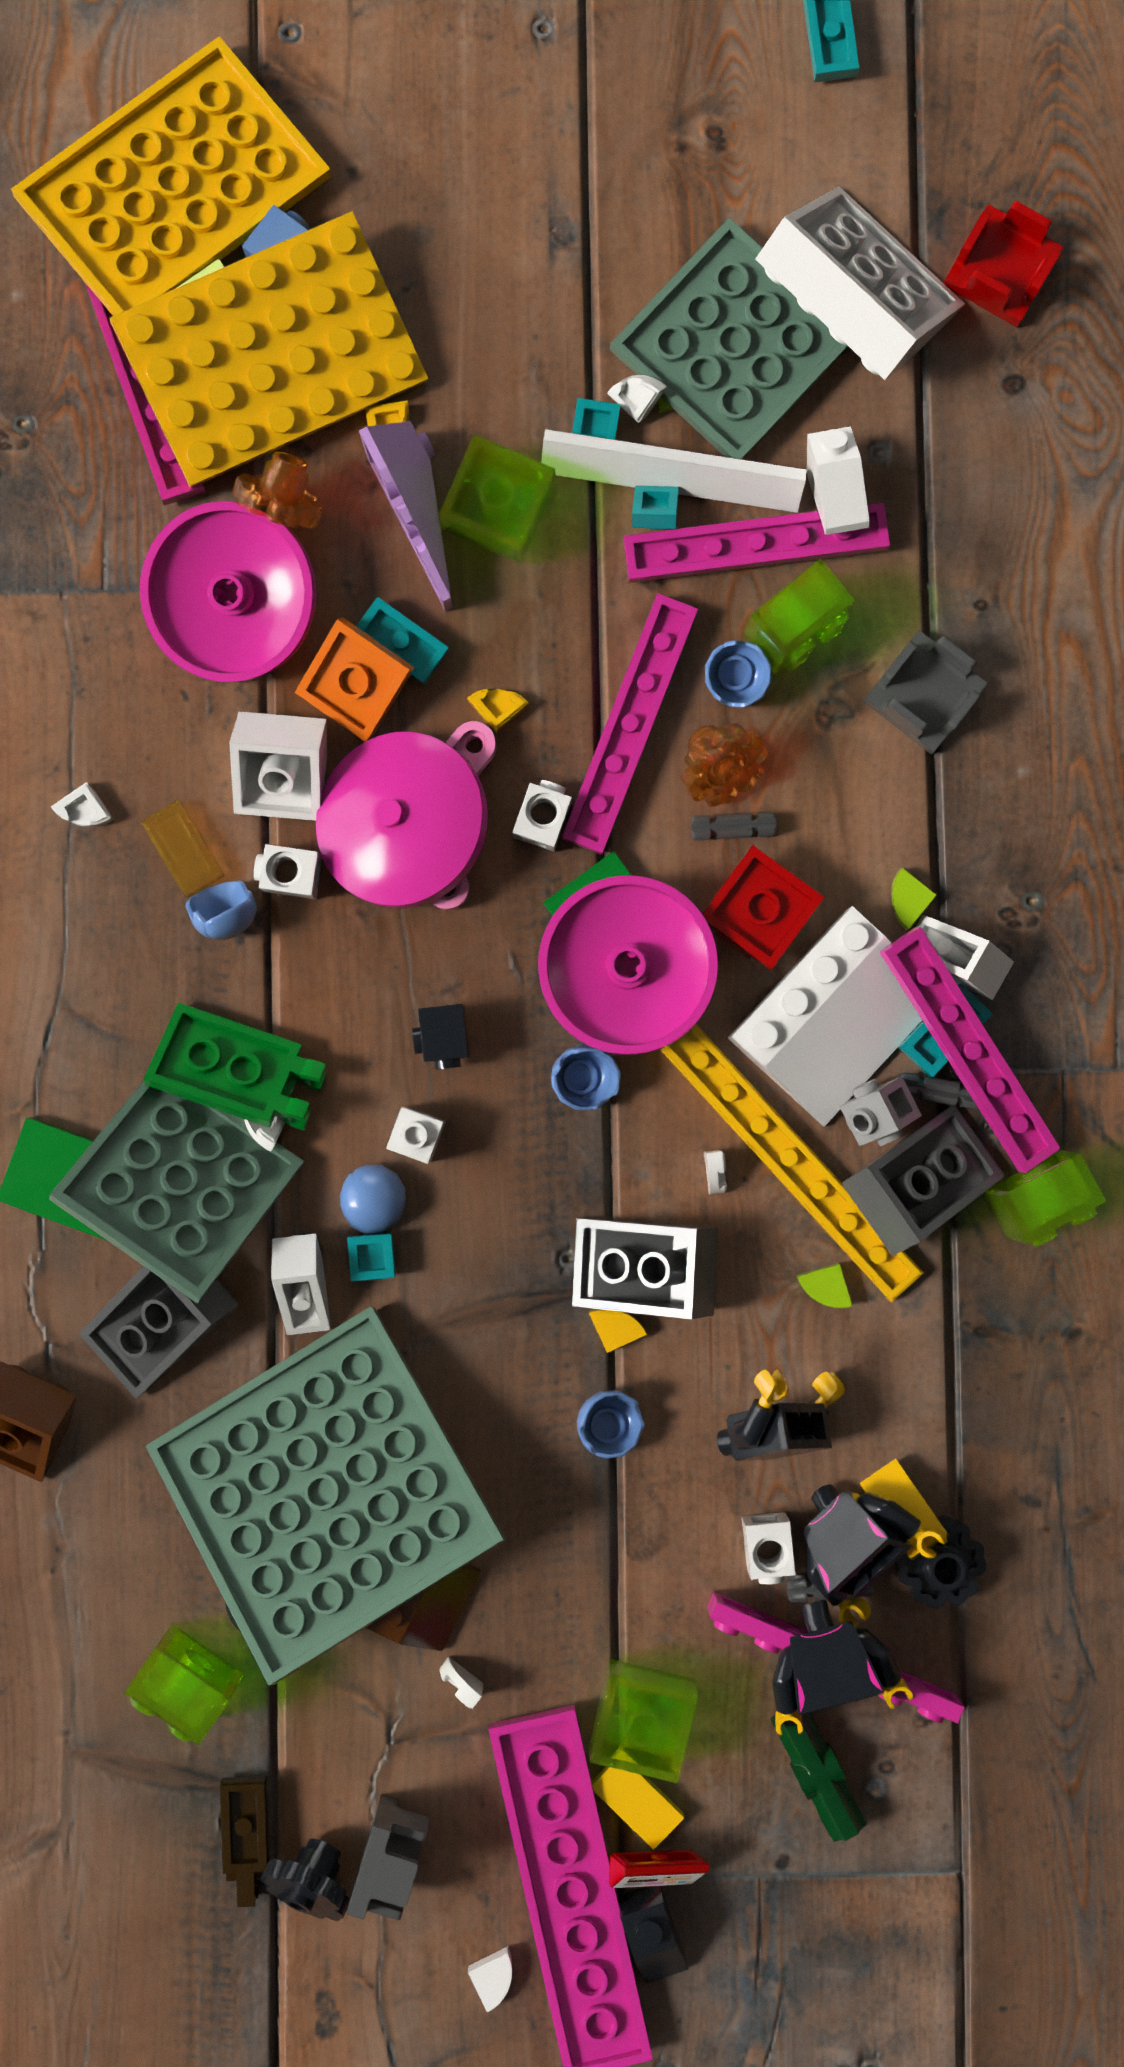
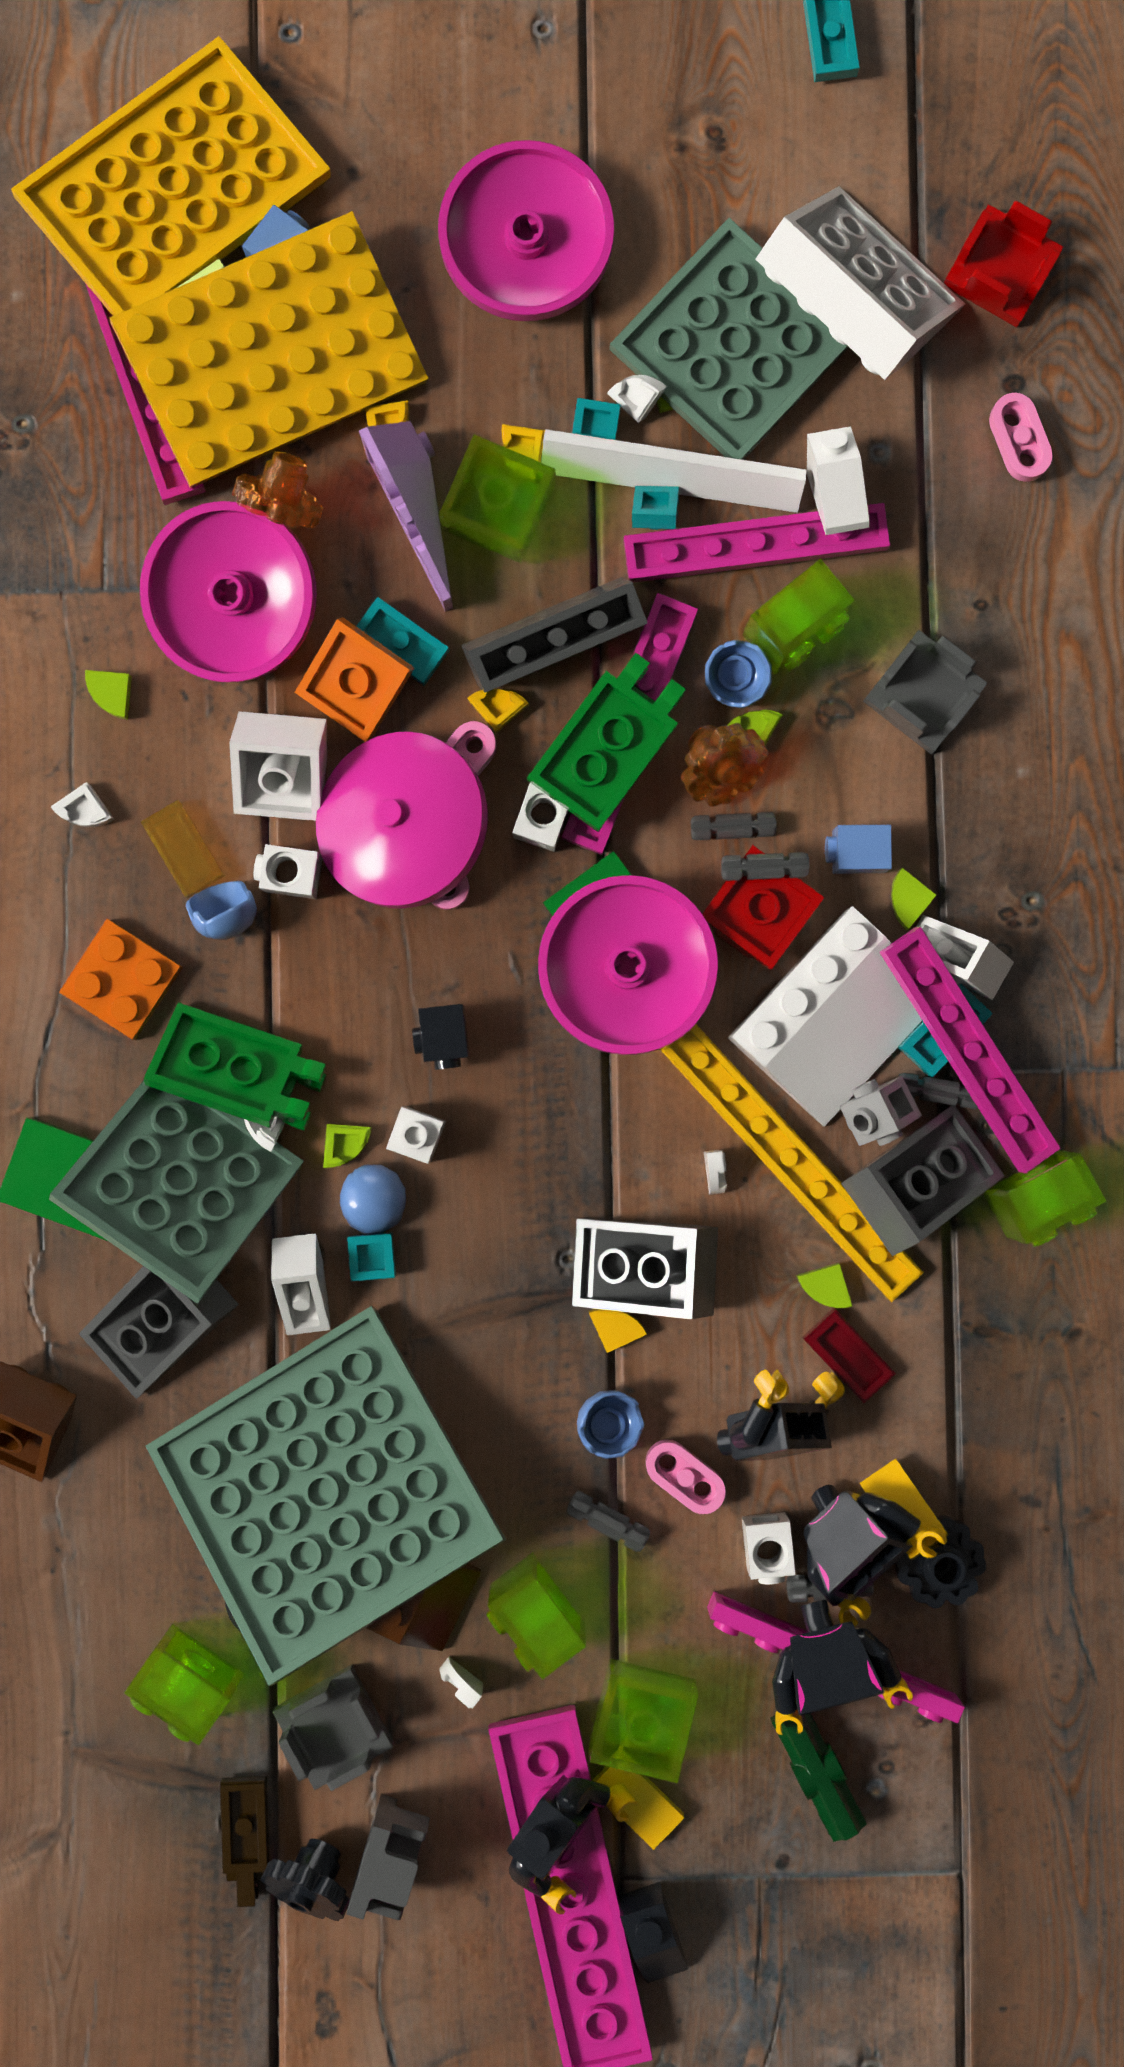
white tile [468,1946,512,2013] -> none
medium blue hair [551,1044,621,1110] -> none
red slope [609,1849,709,1888] -> none
none -> orange plate [59,919,183,1040]
none -> lime tile [85,670,132,720]
none -> dark grey panel [273,1665,394,1791]
none -> lime tile [323,1124,372,1168]
none -> dark pink dish [438,140,614,321]
none -> dark grey brick [461,577,647,693]
none -> clear neon green brick [486,1552,586,1680]
none -> yellow tile [502,424,545,478]
none -> black torso [506,1775,638,1915]
none -> green tile [527,652,686,833]
none -> dark grey axle [566,1491,650,1552]
none -> bright pink plate [645,1439,726,1514]
none -> dark grey axle [721,852,810,881]
none -> lime tile [722,709,783,755]
none -> dark red tile [802,1308,896,1403]
none -> medium blue brick [825,825,892,874]
none -> bright pink plate [989,393,1052,482]

